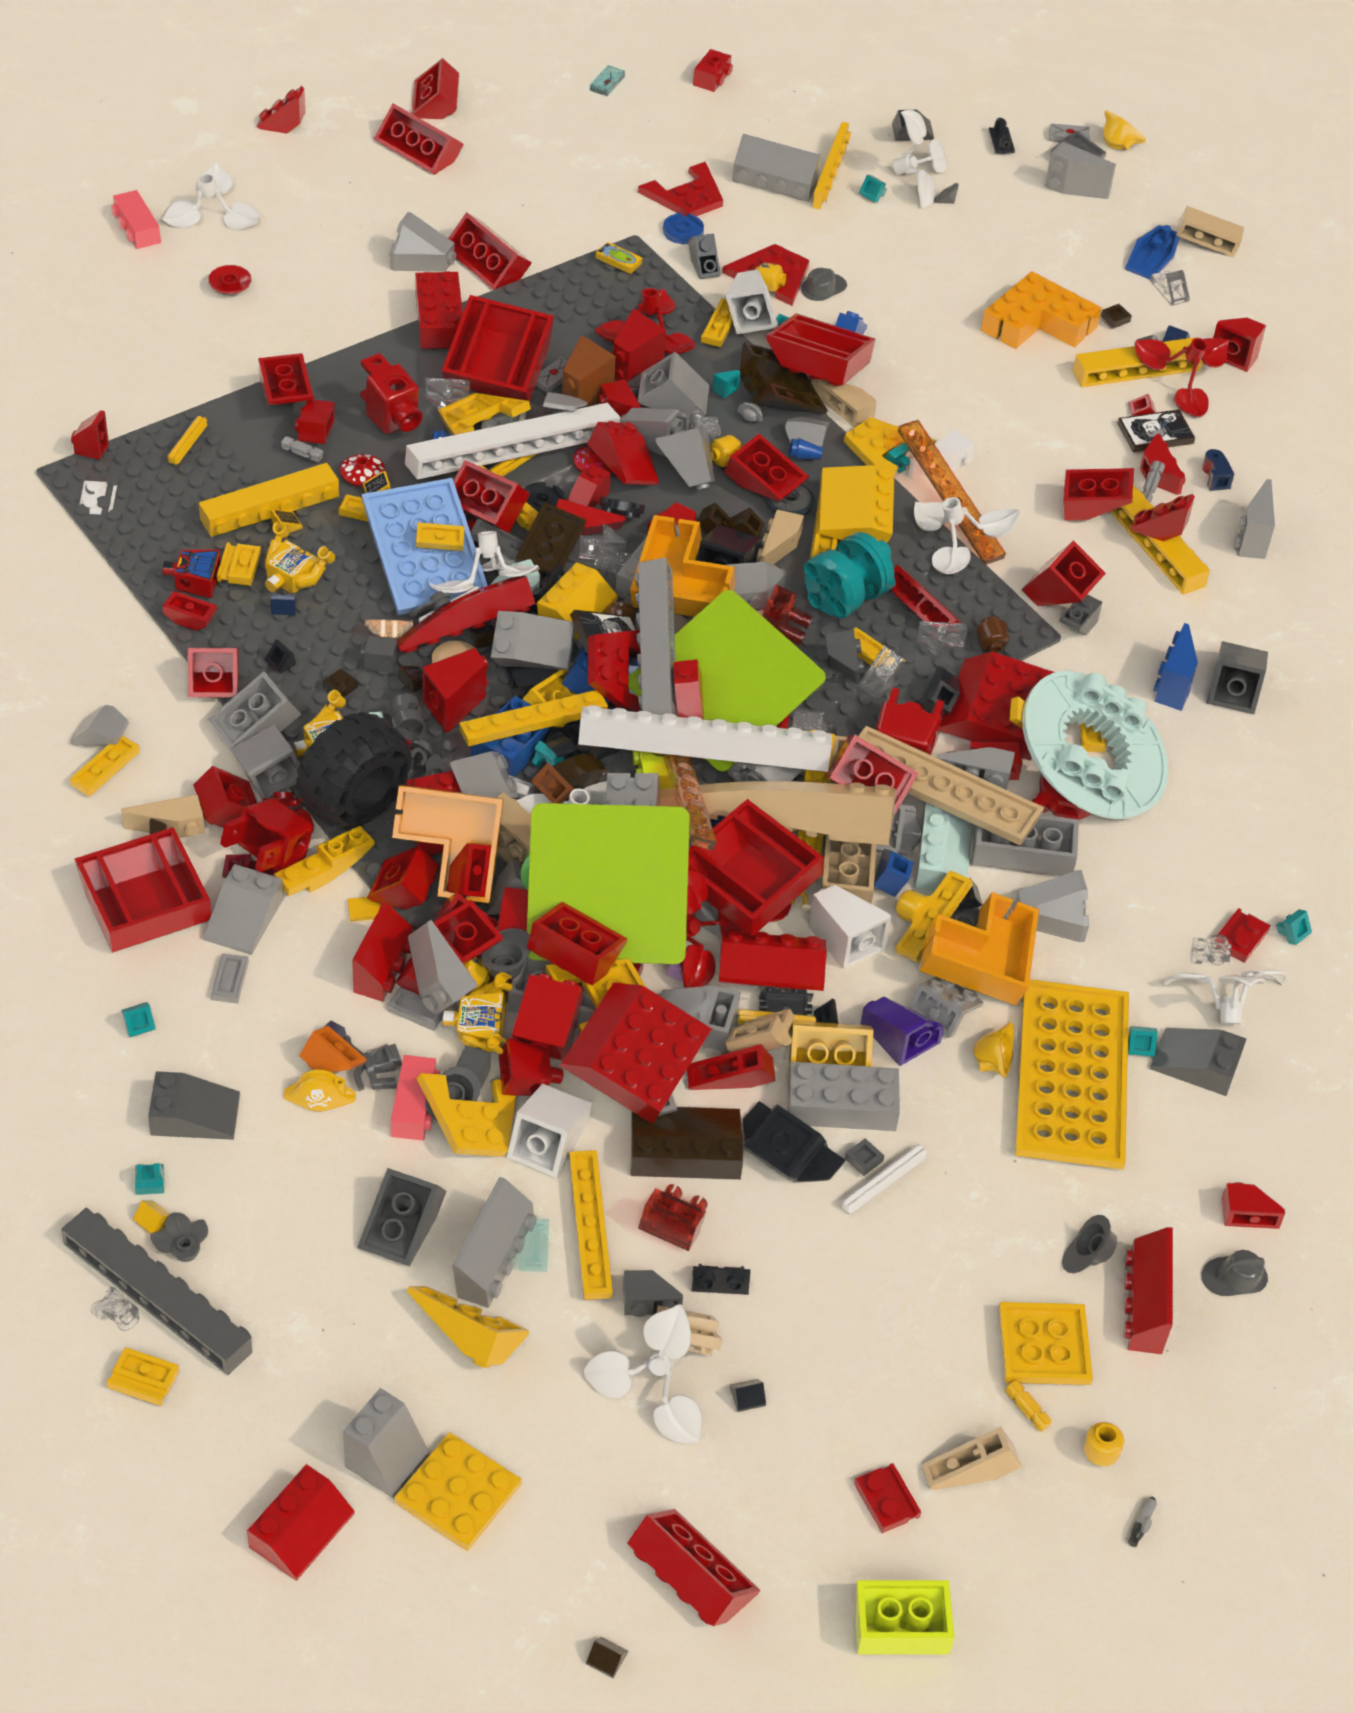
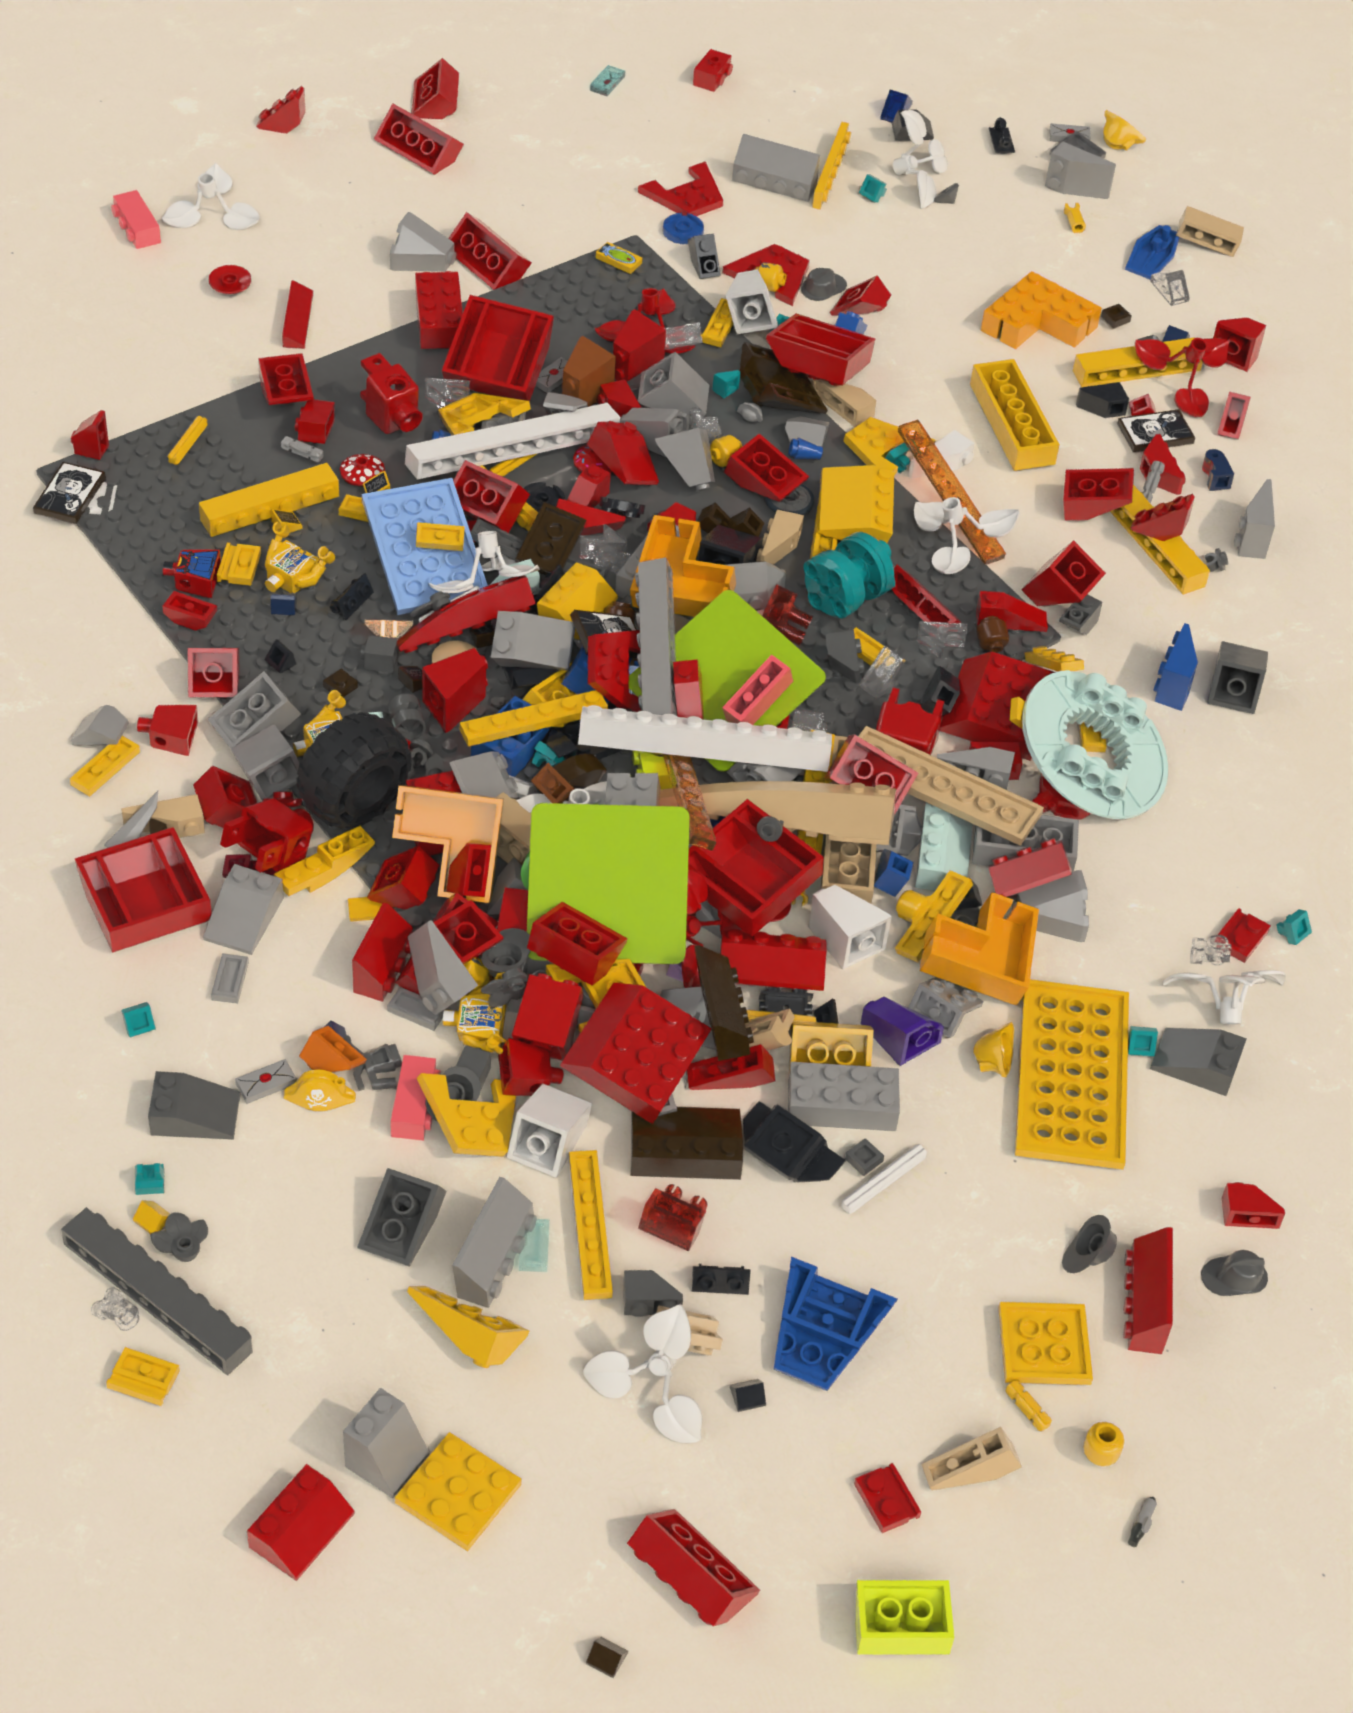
none -> tile [33,462,106,524]
none -> light grey bar [104,791,158,848]
none -> red torso [137,705,198,756]
none -> light grey tile [235,1059,297,1104]
none -> red slope [282,280,314,349]
none -> black hinge [330,573,374,620]
none -> dark grey plate [481,968,528,1007]
none -> clear plate [665,322,703,350]
none -> dark brown slope [694,945,754,1061]
none -> coral brick [722,654,793,725]
none -> dark grey plate [757,816,784,842]
none -> blue wedge [774,1256,898,1391]
none -> red slope [830,275,892,316]
none -> clear blue slope [880,89,913,123]
none -> yellow brick [970,359,1060,471]
none -> red slope [976,591,1048,632]
none -> red slope [989,838,1072,897]
none -> yellow plate [1025,646,1084,672]
none -> yellow bar [1064,203,1086,233]
none -> black slope [1076,382,1129,418]
none -> dark grey plate [1205,548,1228,572]
none -> slope [1217,391,1251,440]

